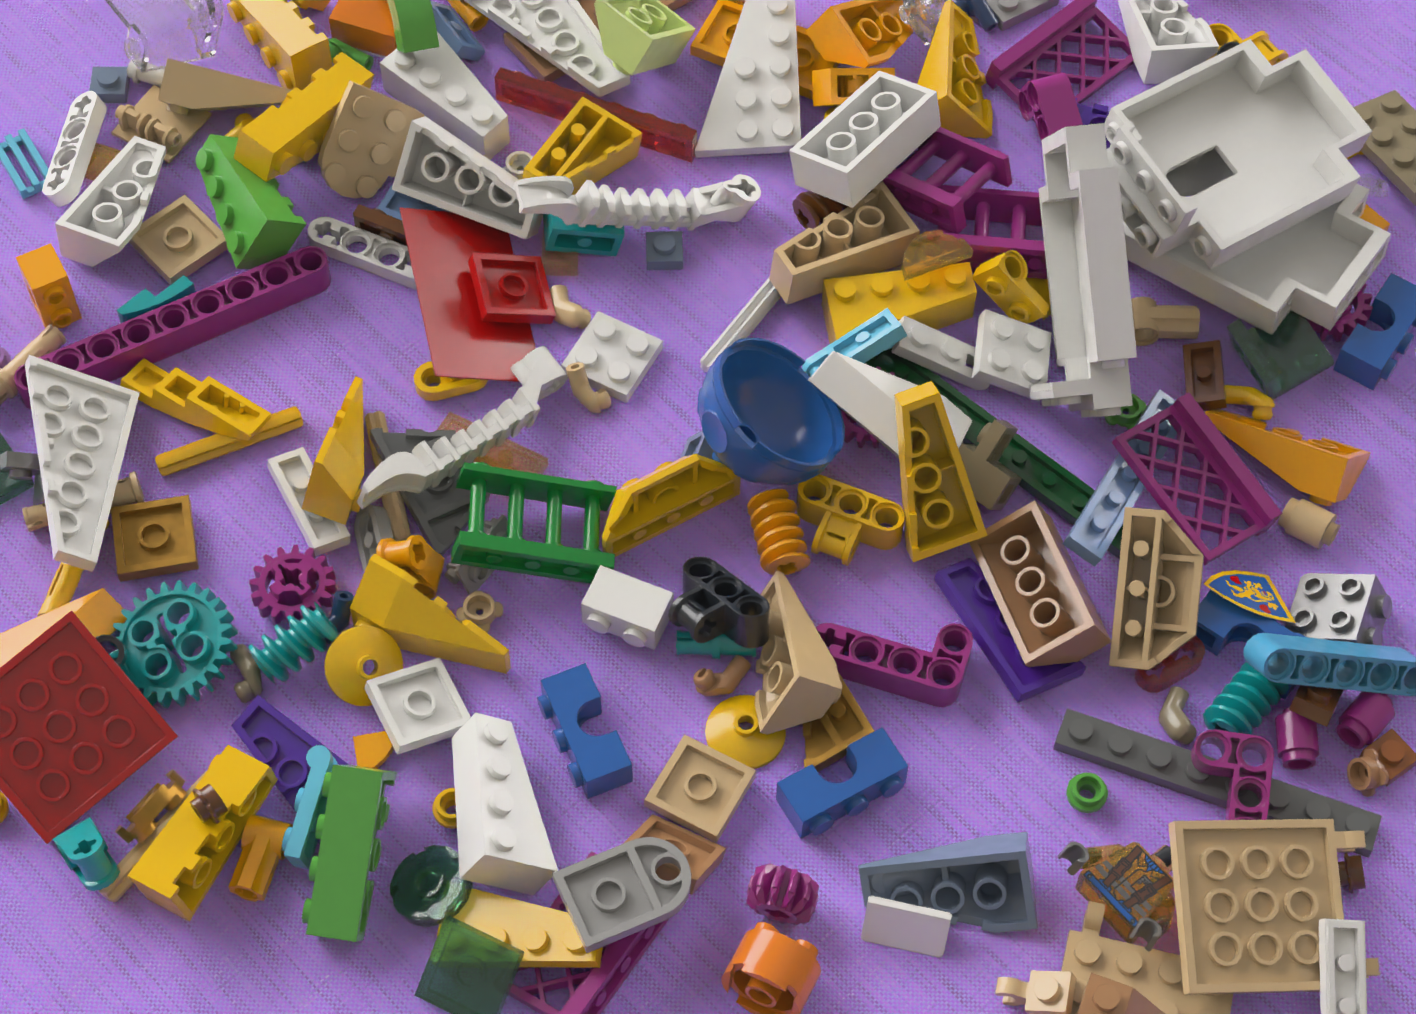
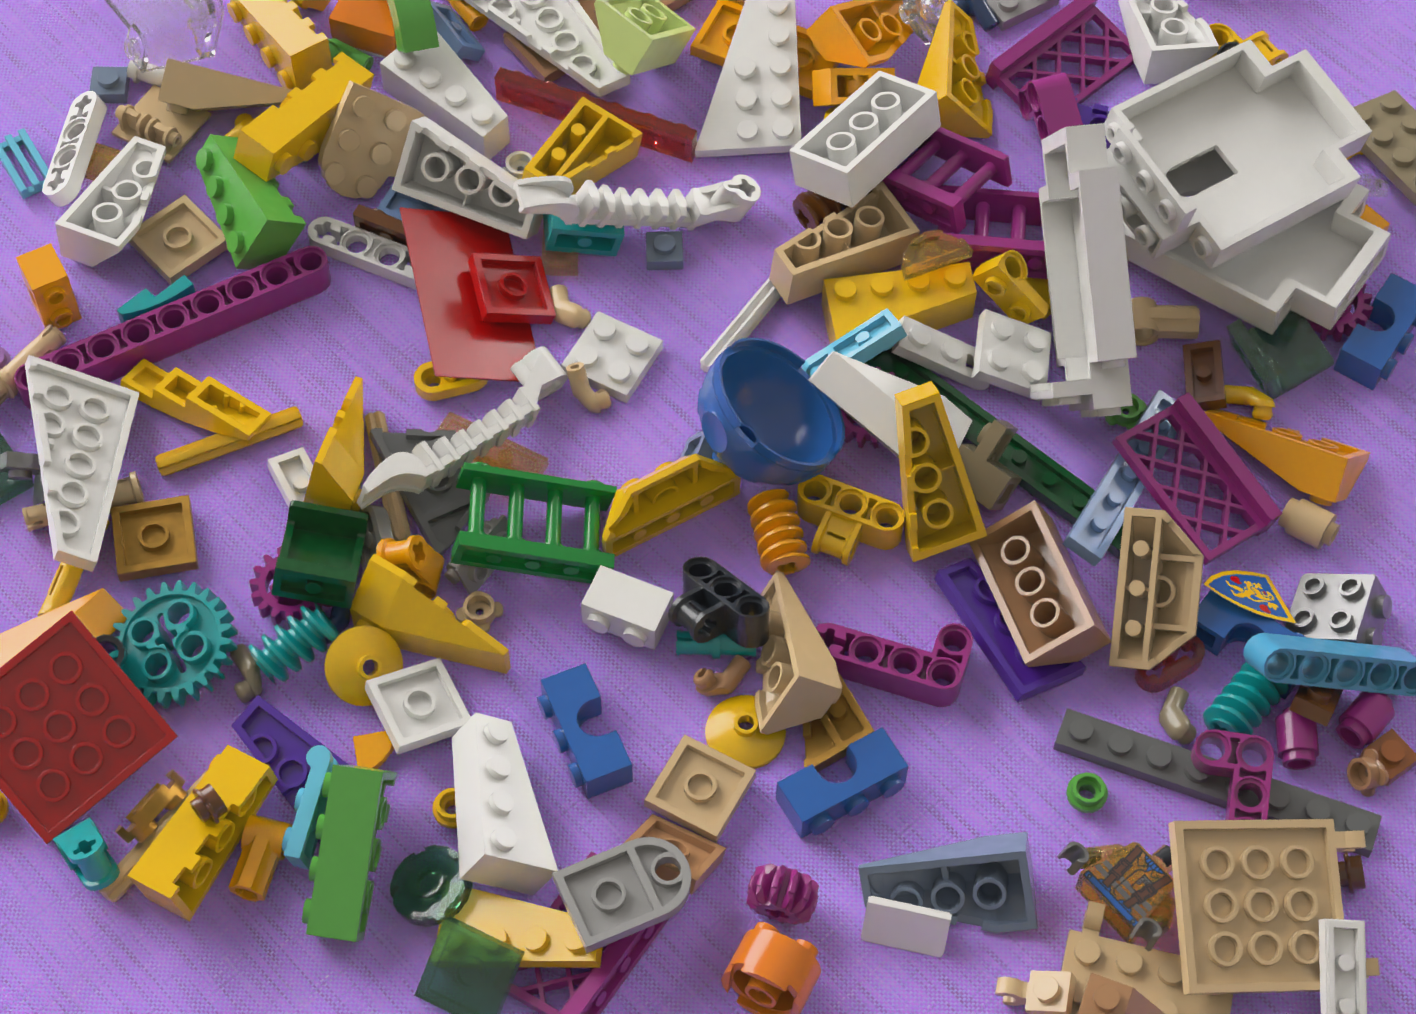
none -> dark green panel [271,500,369,609]

